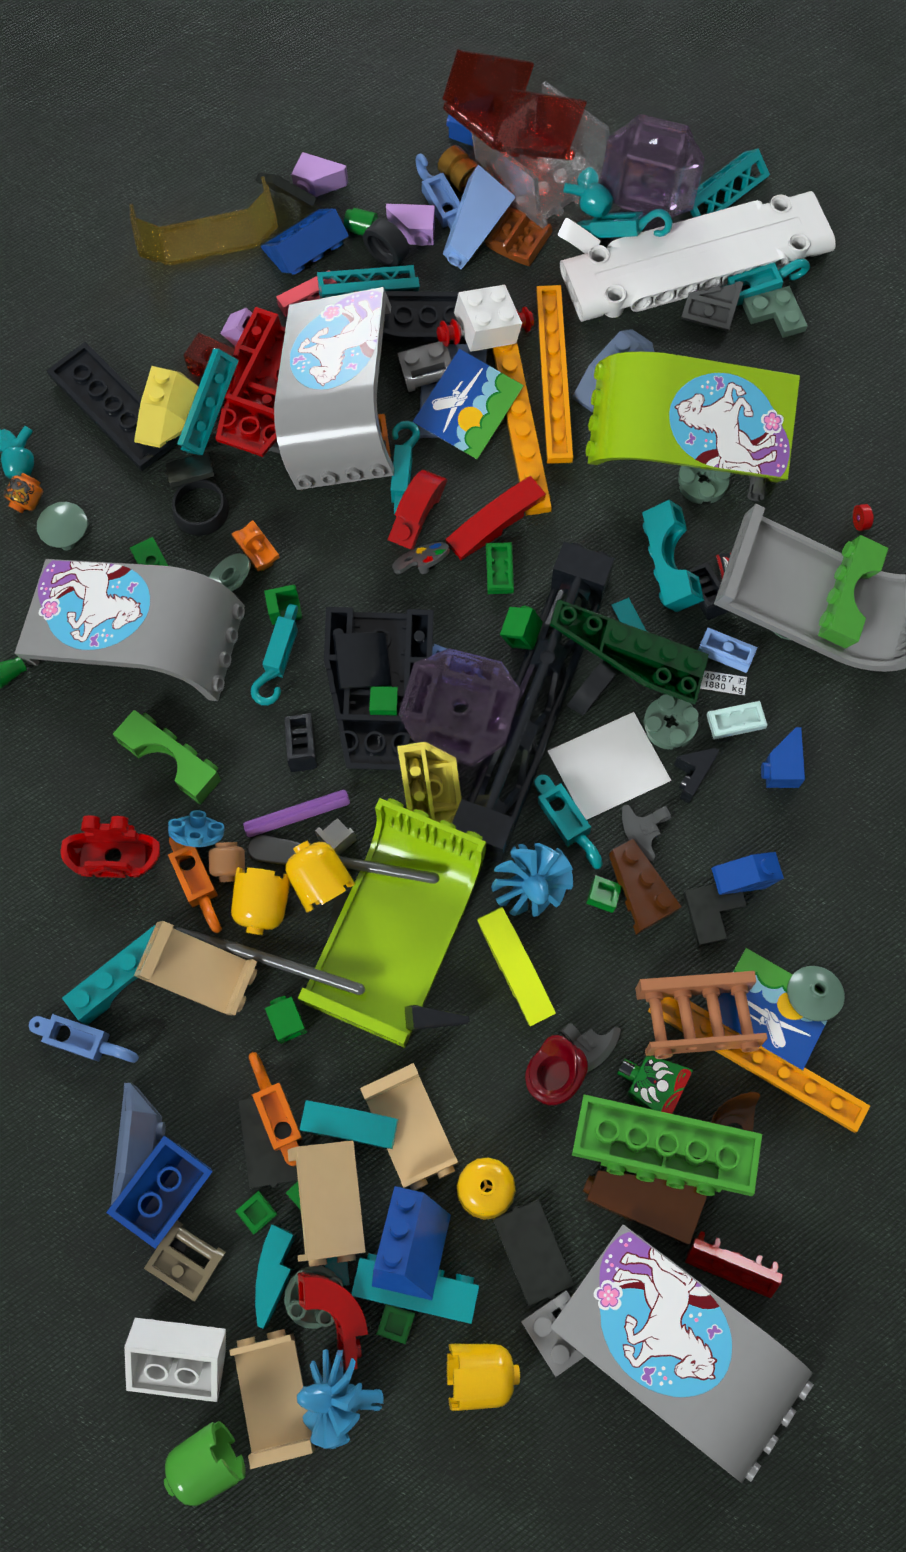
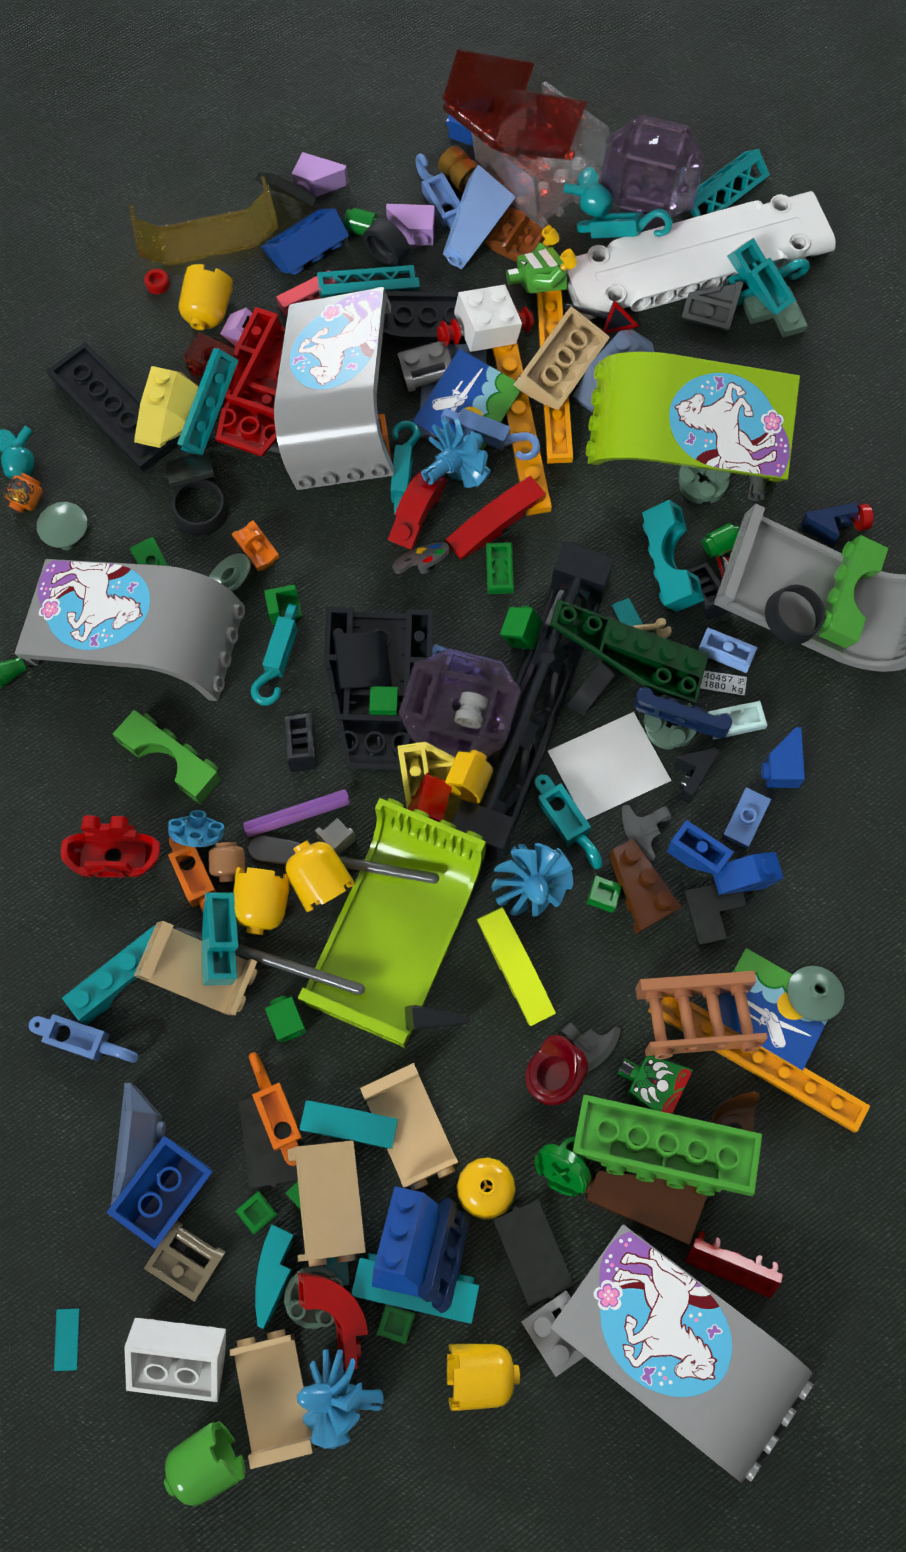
white sticker [558,218,600,254] -> none
none -> teal sticker [54,1309,79,1371]
none -> red tile [144,269,170,294]
none -> yellow cylinder [178,264,233,330]
none -> teal slope [202,892,238,986]
none -> red slope [407,773,451,822]
none -> dark blue plate [418,1198,470,1313]
none -> dark azure piece [421,417,491,488]
none -> medium blue piece [441,408,540,460]
none -> yellow brick [445,750,493,805]
none -> light grey wheel [454,692,488,729]
none -> bright green torso [506,225,577,293]
none -> tan slope [513,306,610,410]
none -> green tile [534,1137,591,1196]
none -> piece [564,300,640,334]
none -> tan piece [633,618,672,638]
none -> dark blue plate [634,687,732,739]
none -> blue slope [667,820,734,875]
none -> green brick [702,523,739,558]
none -> medium blue plate [722,787,771,849]
none -> teal slope [727,238,796,315]
none -> black tyre [765,584,825,644]
none -> dark blue slope [800,503,859,546]

